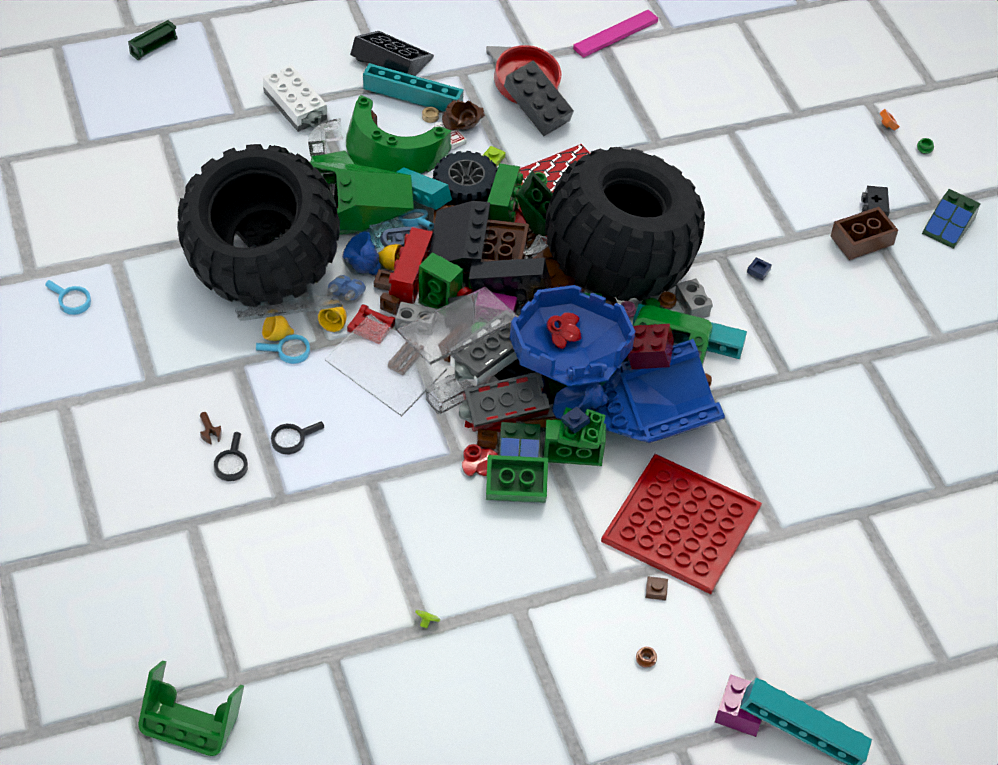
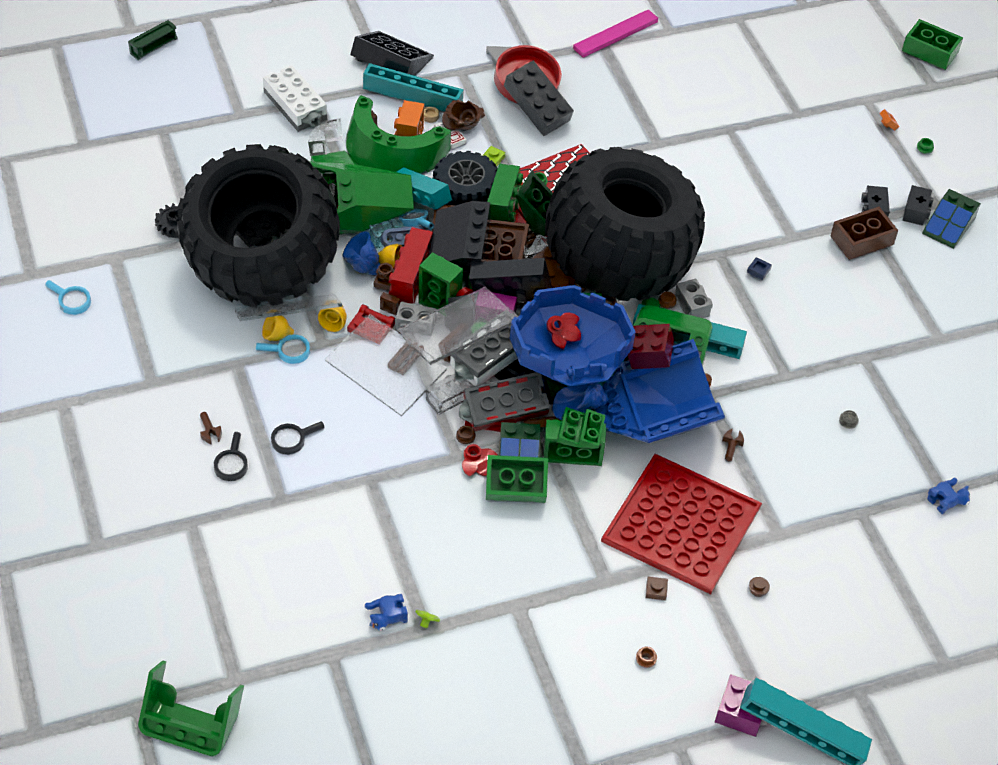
medium blue piece [327,275,366,300] -> none
reddish brown plate [476,428,497,449] -> none
dark blue plate [561,407,590,433] -> none
bright pink plate [621,301,636,318] -> none
none -> black gear [155,203,179,238]
none -> blue animal [364,594,408,631]
none -> reddish brown plate [376,263,394,280]
none -> orange brick [394,100,424,137]
none -> reddish brown plate [456,426,476,444]
none -> reddish brown bar [722,428,744,462]
none -> reddish brown plate [749,577,770,597]
none -> clear smoke plate [839,410,859,429]
none -> green brick [902,19,963,70]
none -> black brick [902,185,934,226]
none -> blue animal [927,477,970,514]

